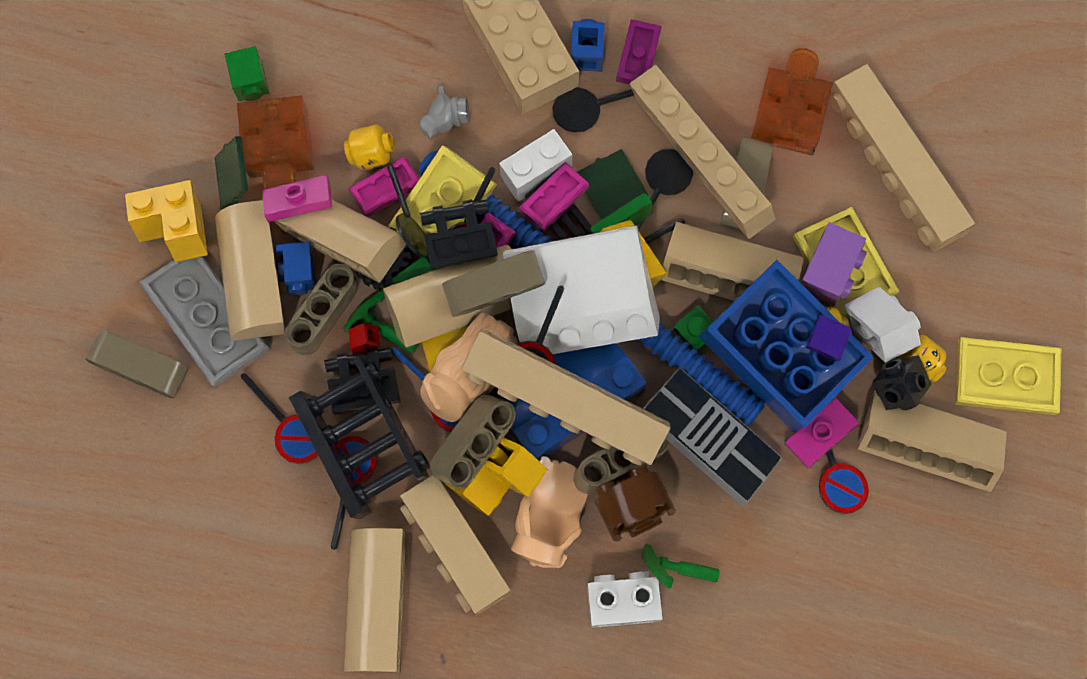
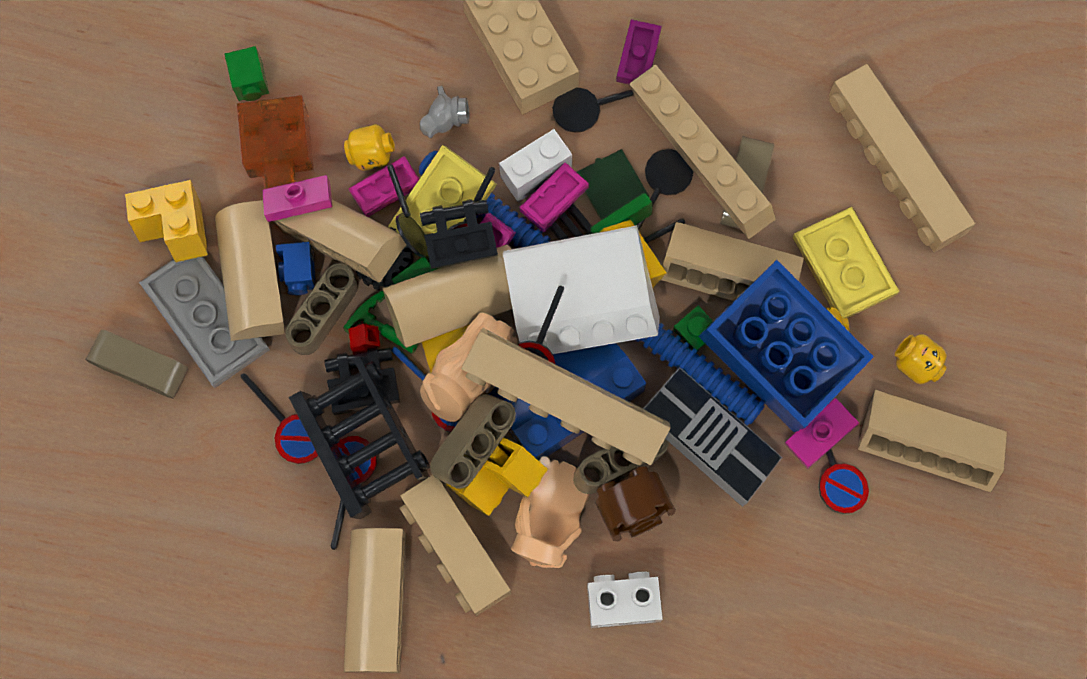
clear green piece [214,136,248,210] -> none
dark tan beam [442,250,546,317] -> none
blue brick [571,19,605,72] -> none
green piece [641,544,720,588] -> none
clear orange brick [751,48,833,156] -> none
medium lavender brick [801,222,867,306] -> none
dark purple tile [806,315,852,361] -> none
white brick [844,287,921,363] -> none
black brick [873,355,932,410] -> none
light yellow tile [955,337,1062,415] -> none

